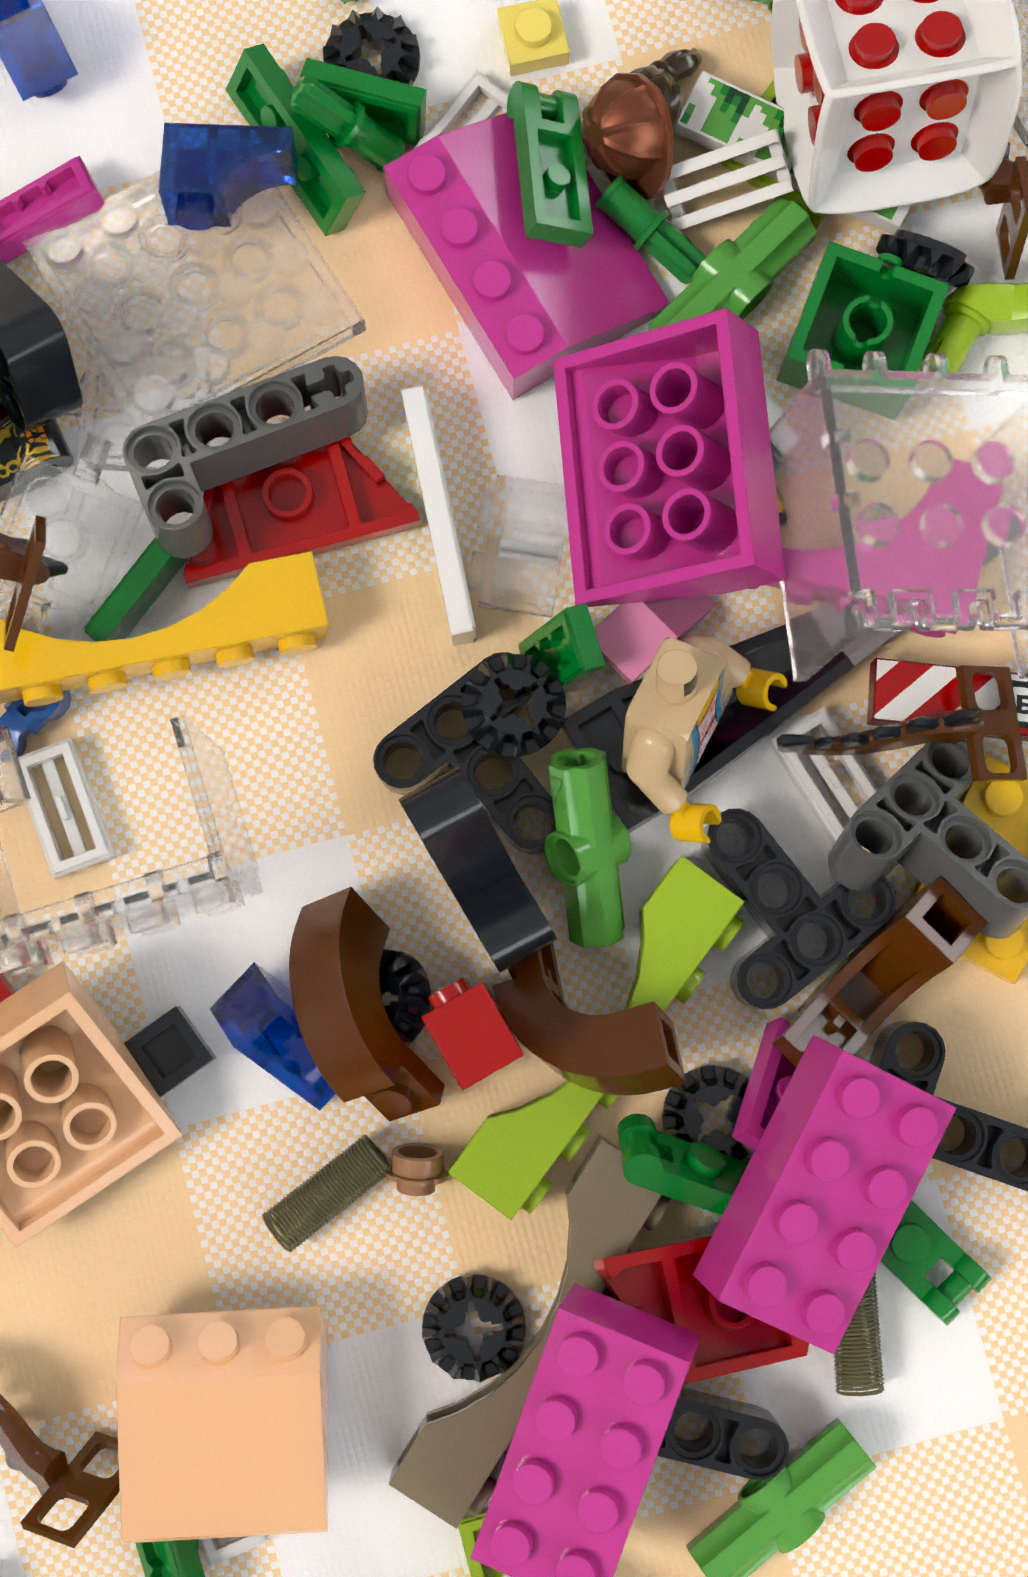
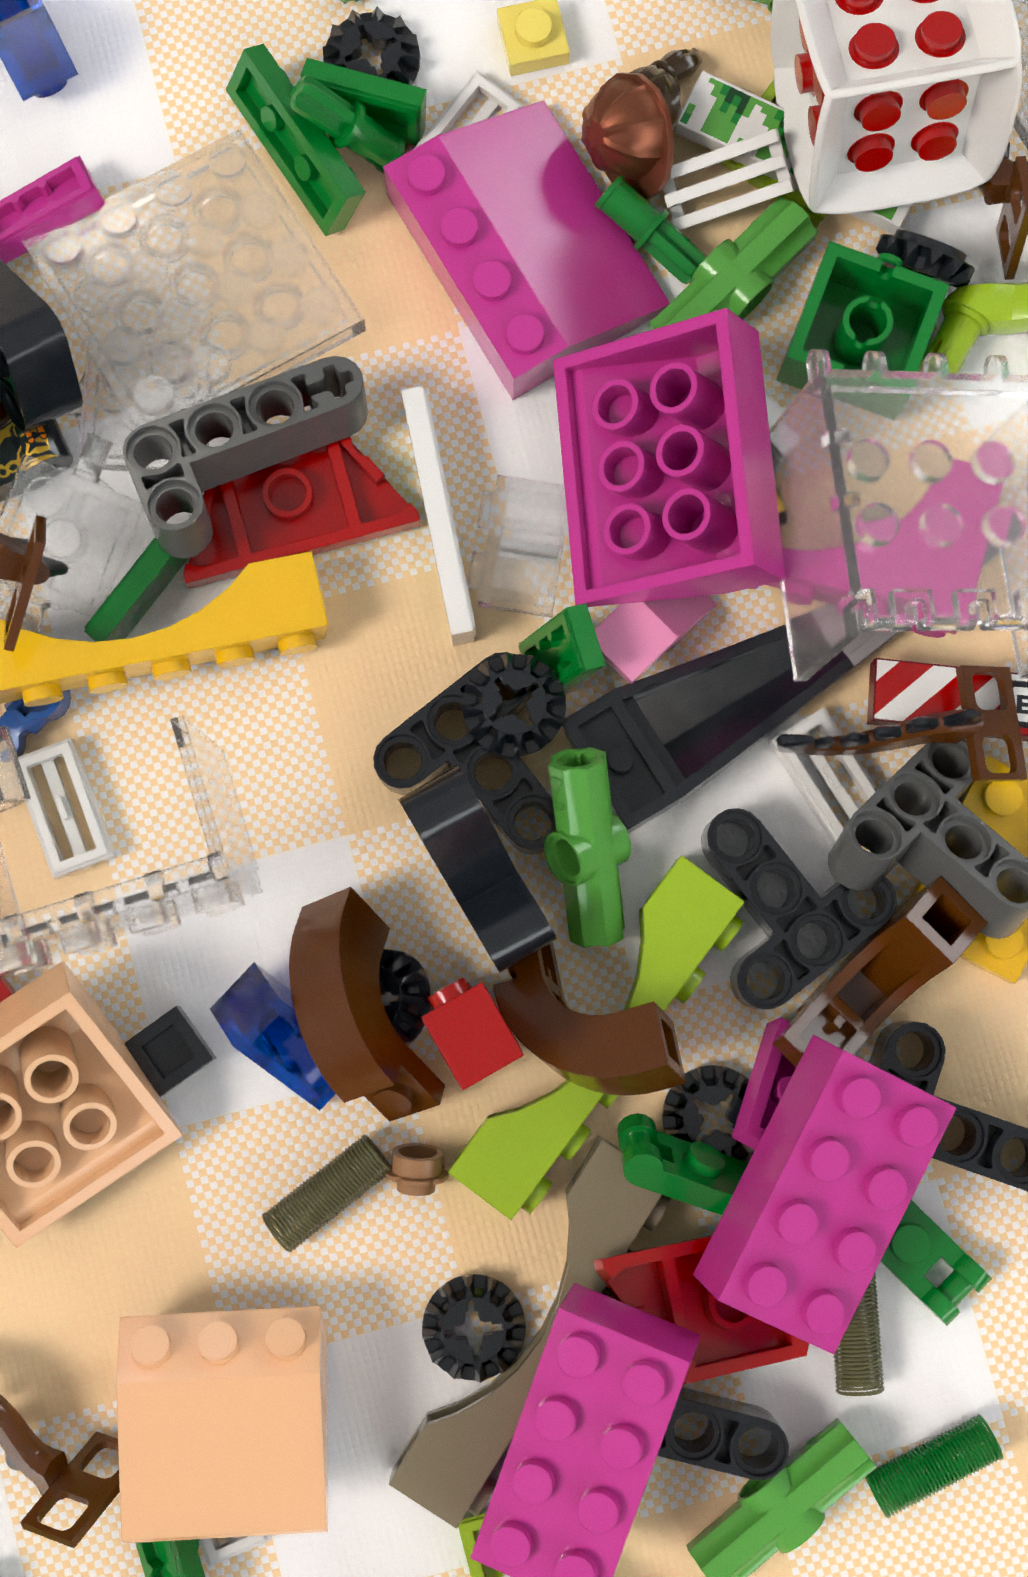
clear blue arch [158,123,298,231] -> none
green plate [507,81,593,248] -> none
tan torso [621,635,787,844] -> none
none -> green piece [865,1414,1004,1519]

